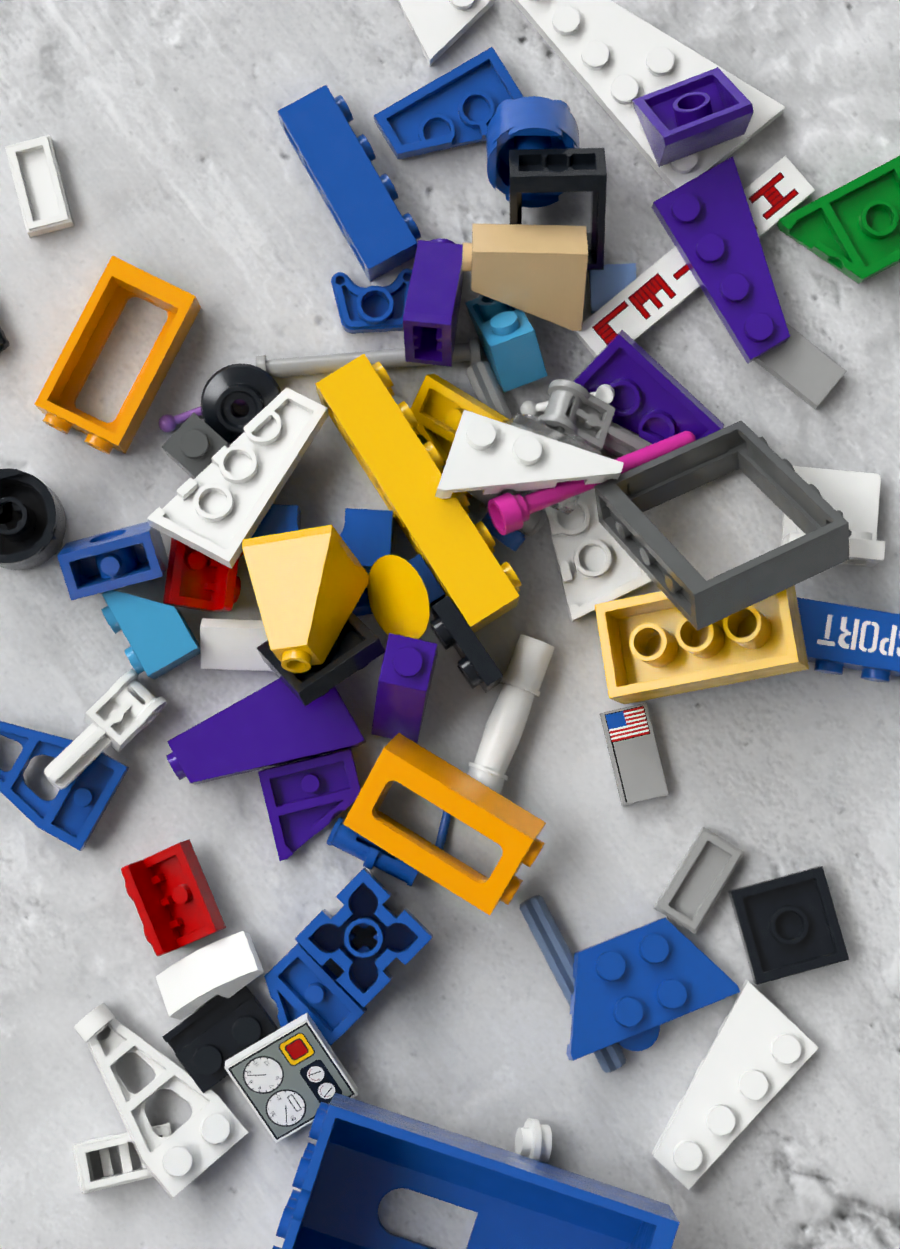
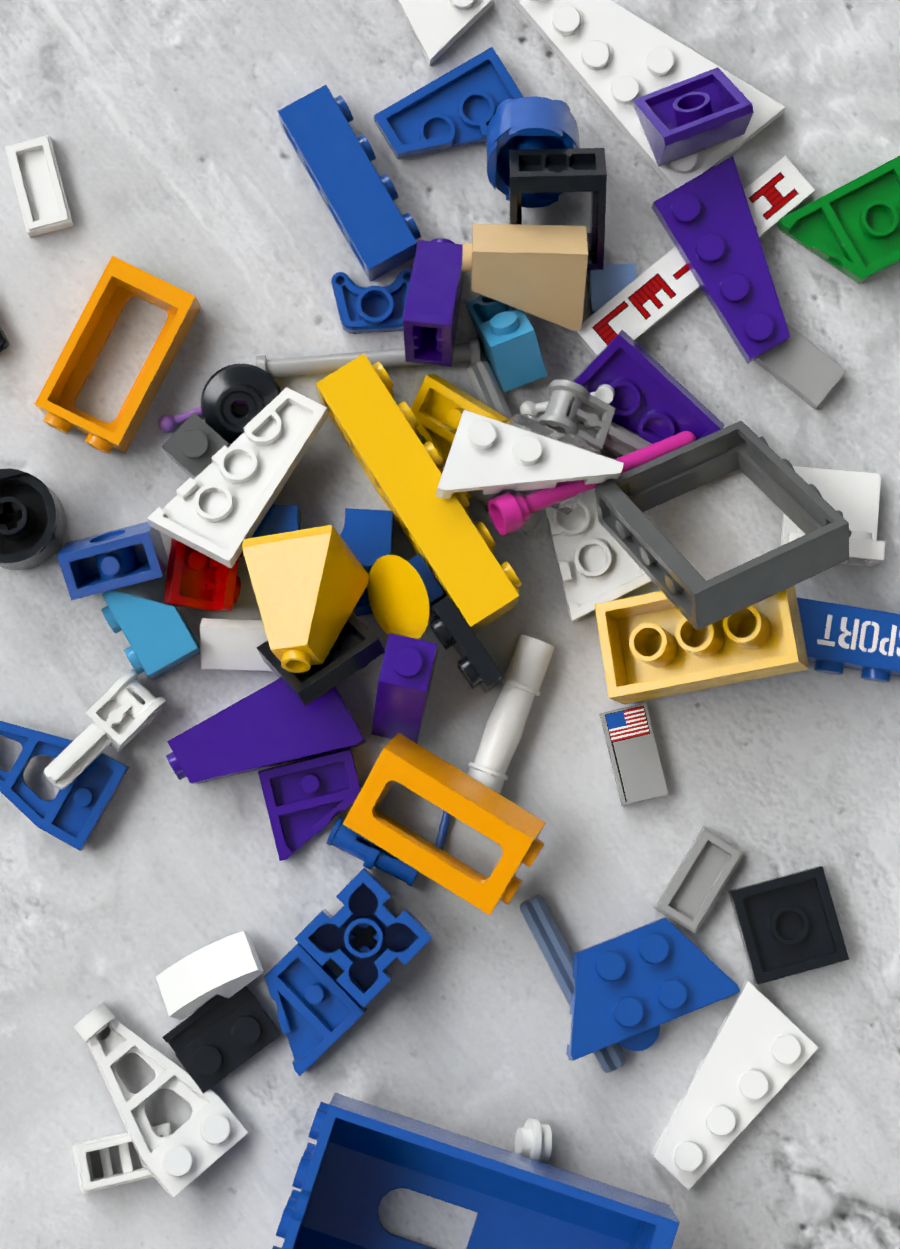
red bracket [121,839,226,957] -> none
tile [224,1012,358,1143] -> none
blue tile [481,512,526,552] -> none

